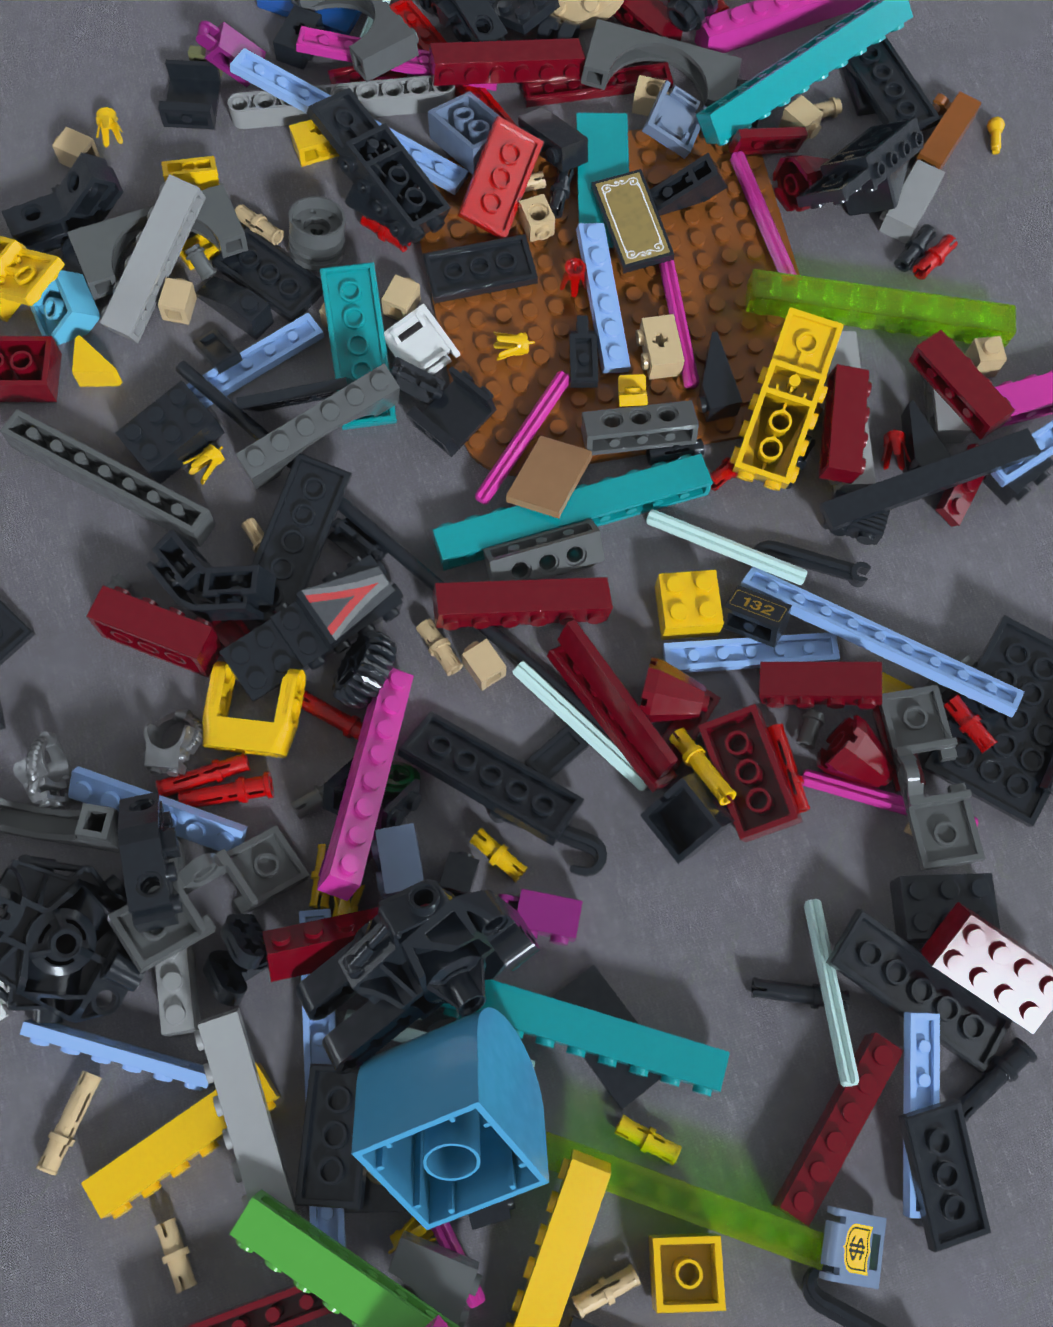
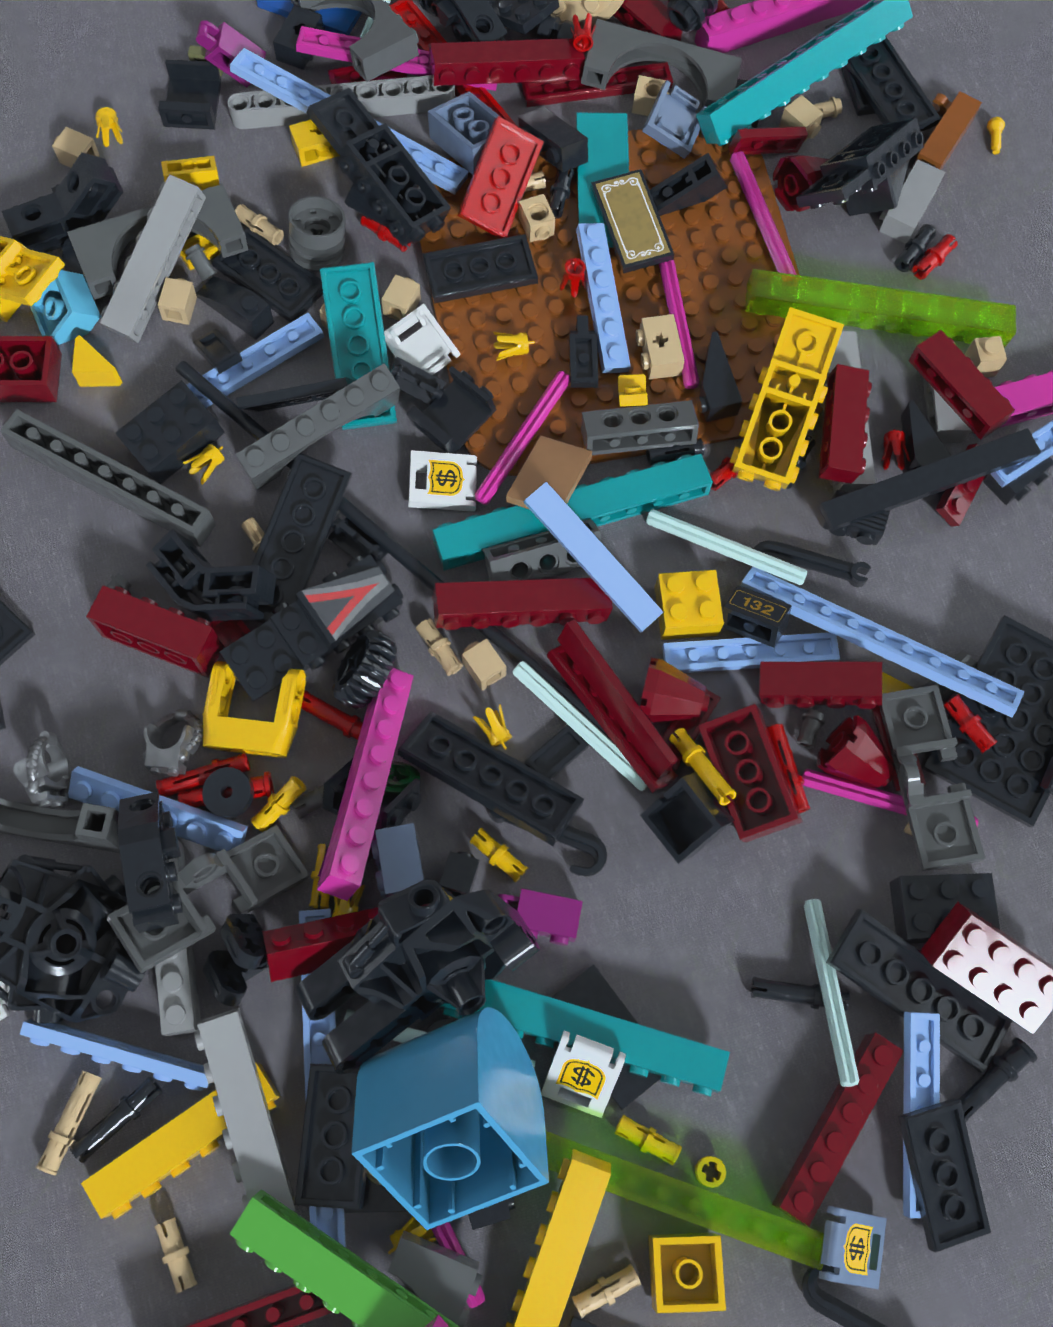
none -> black pin [70,1077,163,1163]
none -> black piece [202,767,254,818]
none -> yellow pin [251,776,307,832]
none -> white container [408,450,477,512]
none -> yellow piece [473,704,512,750]
none -> light blue tile [524,482,663,633]
none -> white container [541,1030,626,1118]
none -> red piece [570,13,596,52]
none -> yellow bush [694,1156,726,1188]

